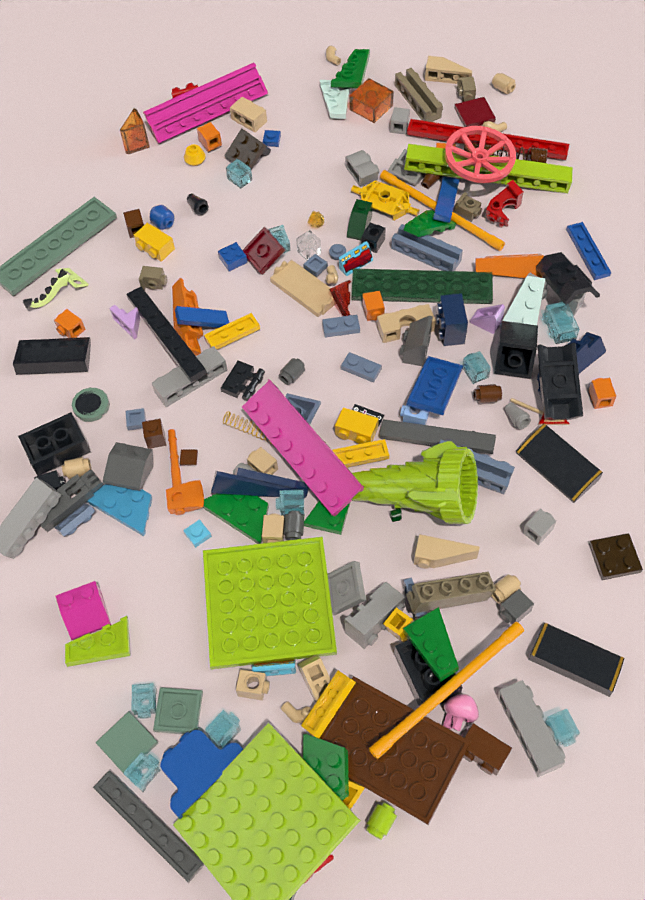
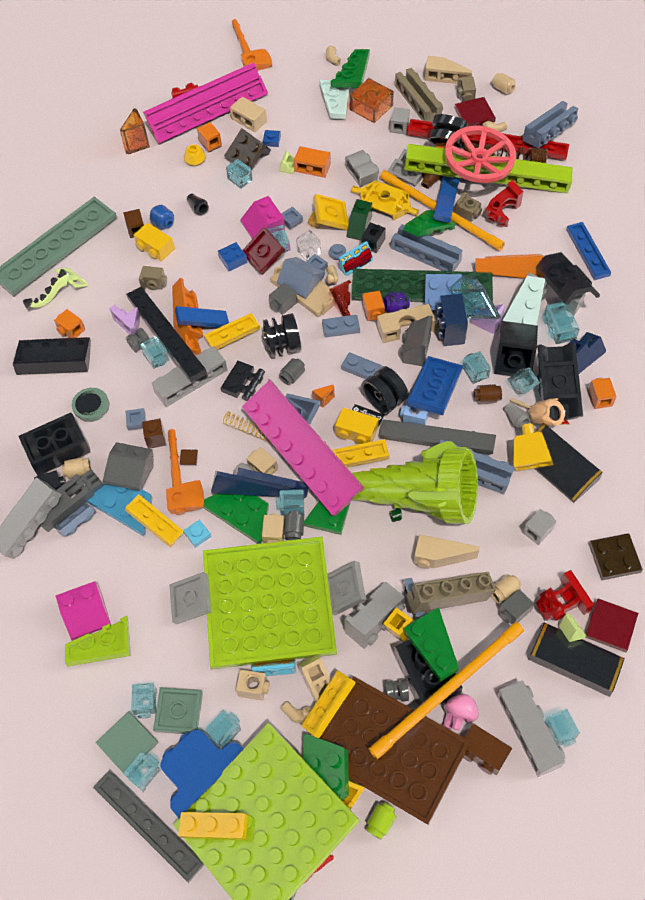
none -> yellow plate [125,494,184,548]
none -> dark grey wheel [126,328,151,352]
none -> clear light blue brick [140,336,169,369]
none -> light grey plate [169,572,212,624]
none -> yellow plate [178,812,248,840]
none -> orange piece [232,19,273,71]
none -> dark pink slope [240,196,285,239]
none -> black wheel [262,313,302,357]
none -> dark grey brick [269,283,297,315]
none -> sand blue slope [277,257,325,299]
none -> yellowish green slope [280,151,294,174]
none -> sand blue plate [281,206,303,229]
none -> orange brick [294,146,331,178]
none -> orange slope [312,385,335,408]
none -> yellow tile [313,194,349,230]
none -> black wheel [361,366,409,415]
none -> dark purple head [383,292,410,313]
none -> dark grey wheel [385,679,409,702]
none -> medium blue plate [425,274,462,310]
none -> black wheel [428,114,469,149]
none -> clear light blue slope [448,276,501,319]
none -> clear light blue brick [507,368,540,394]
none -> yellow torso [514,423,553,471]
none -> sand blue brick [523,101,578,148]
none -> light nougat piece [528,398,565,426]
none -> red tile [536,570,594,621]
none -> yellowish green slope [559,613,586,642]
none -> dark red tile [585,598,639,653]

